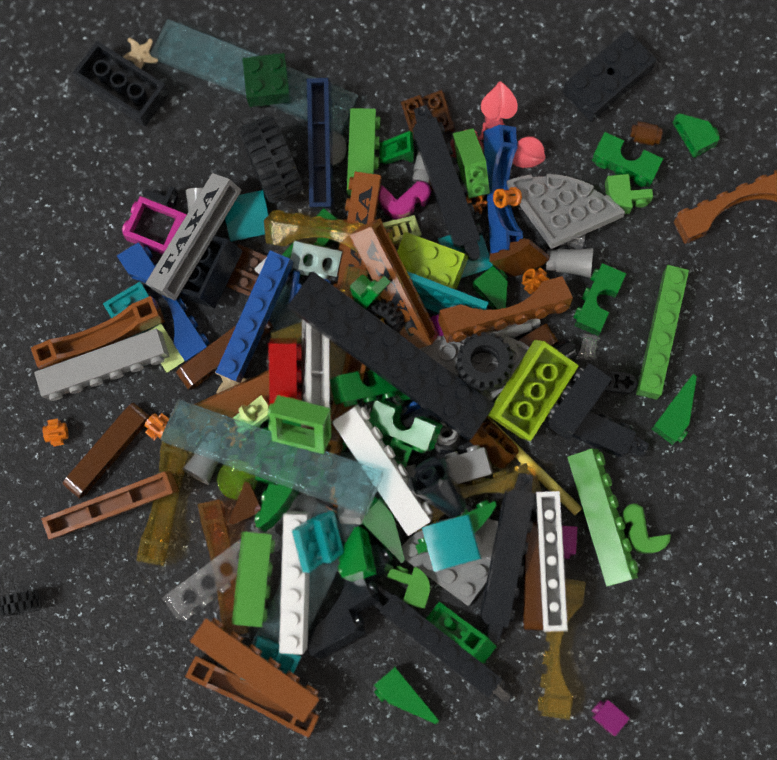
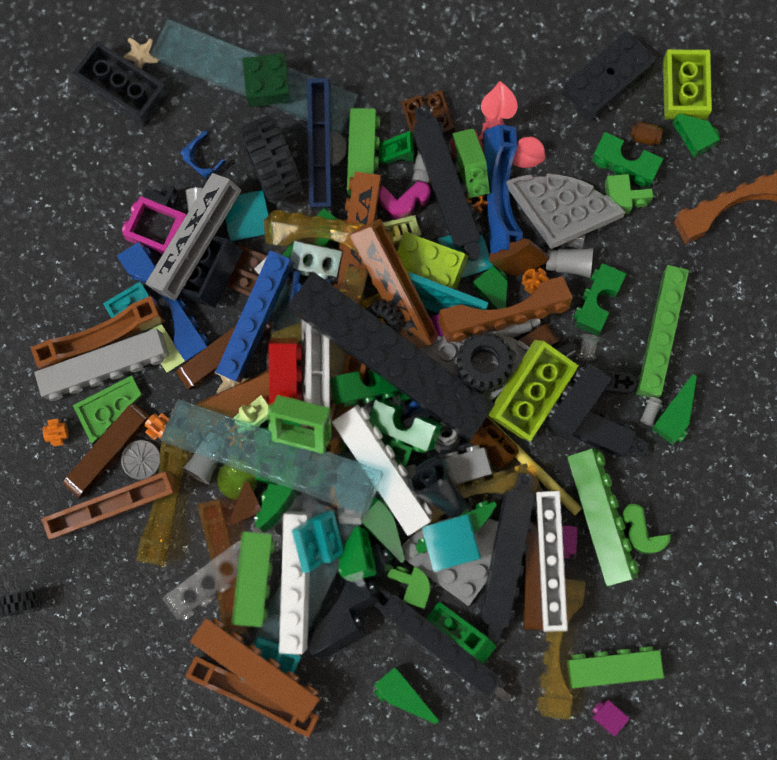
green slope [350,274,390,309] -> none
orange bush [493,187,522,208] -> none
none -> bright green wing [73,376,143,445]
none -> light grey wheel [121,440,161,480]
none -> blue helmet [180,131,226,179]
none -> bright green brick [567,646,664,688]
none -> light grey pin [640,397,663,426]
none -> lime brick [663,50,712,120]

